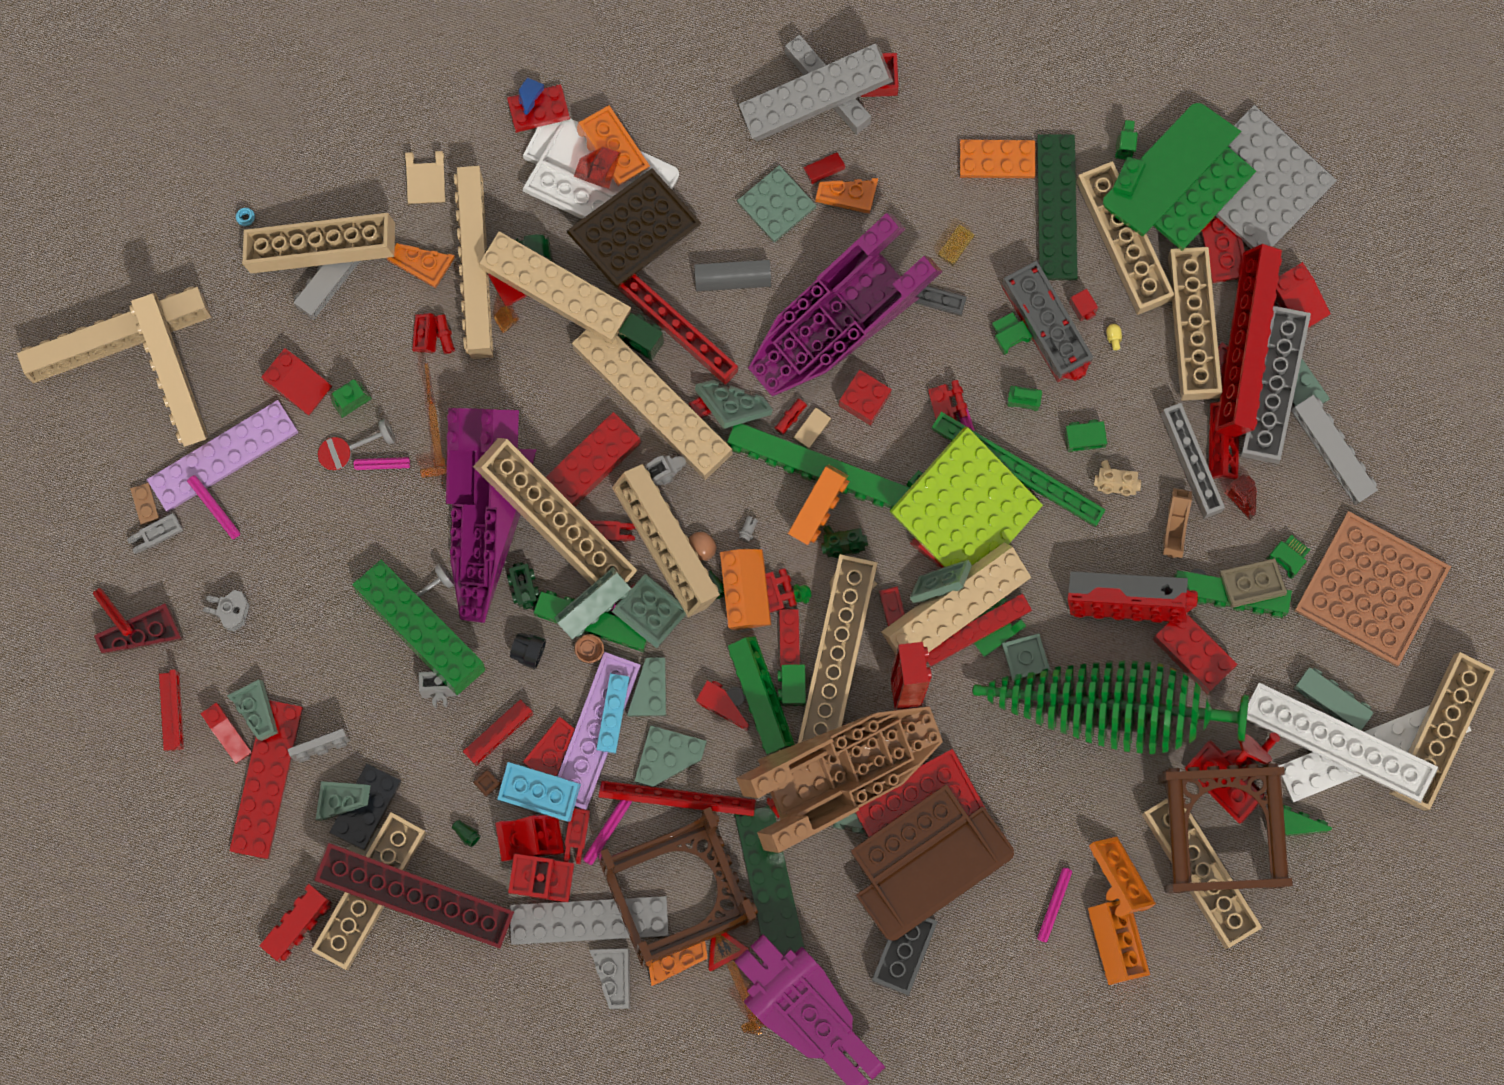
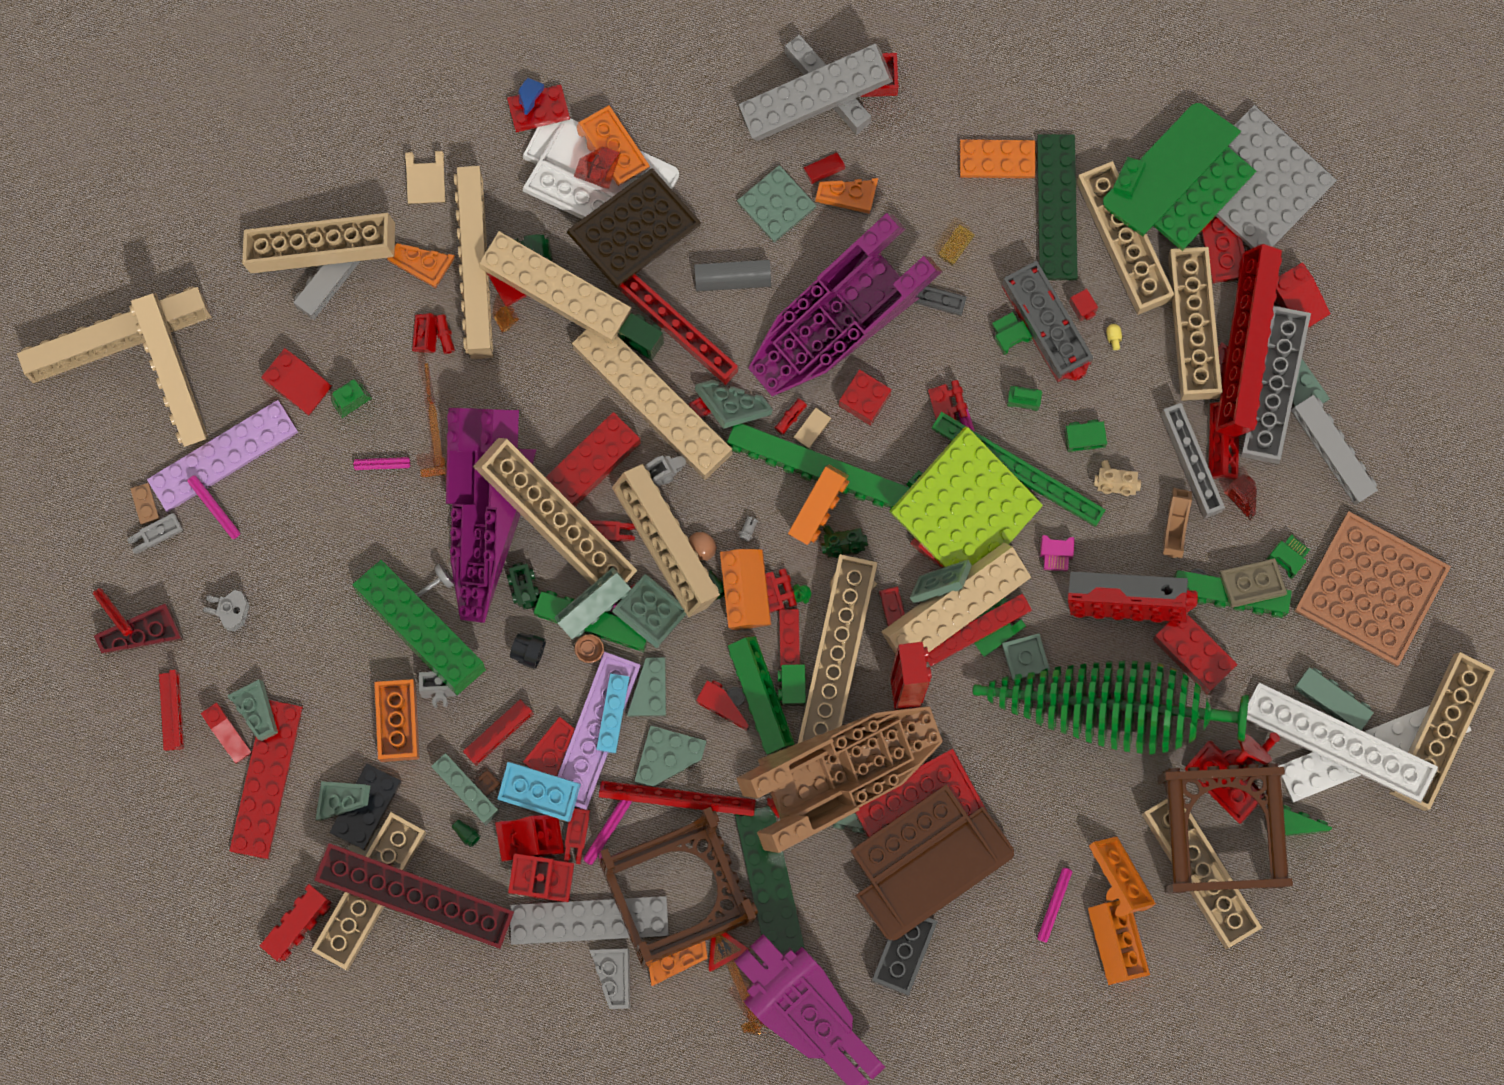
medium azure plate [236,208,255,226] -> none
light grey plate [287,729,351,763] -> none
piece [318,418,396,471] -> none
green piece [1115,120,1138,160] -> none
none -> orange brick [374,679,420,762]
none -> sand green brick [431,753,500,826]
none -> dark pink piece [1040,535,1074,572]

